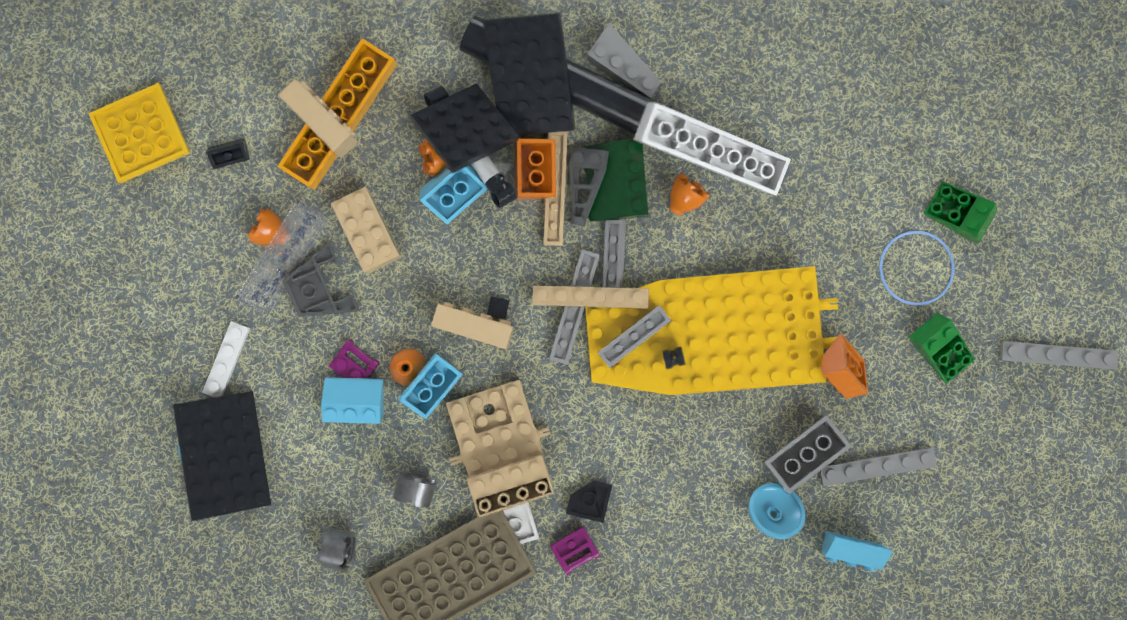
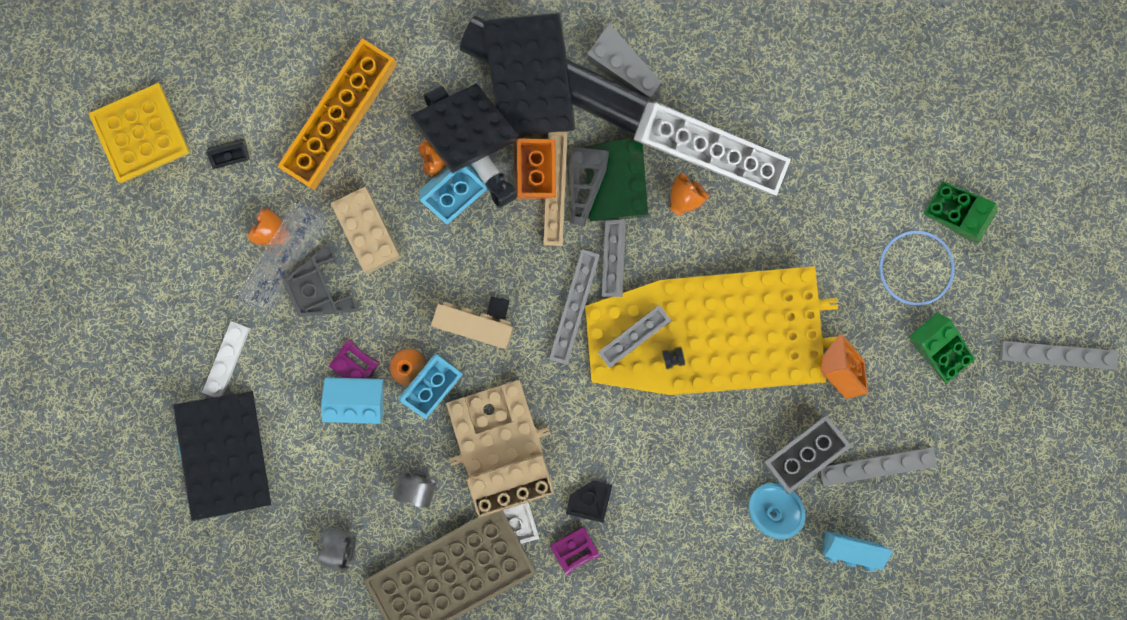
tan brick [278,79,358,158] -> none
tan plate [532,286,649,309] -> none

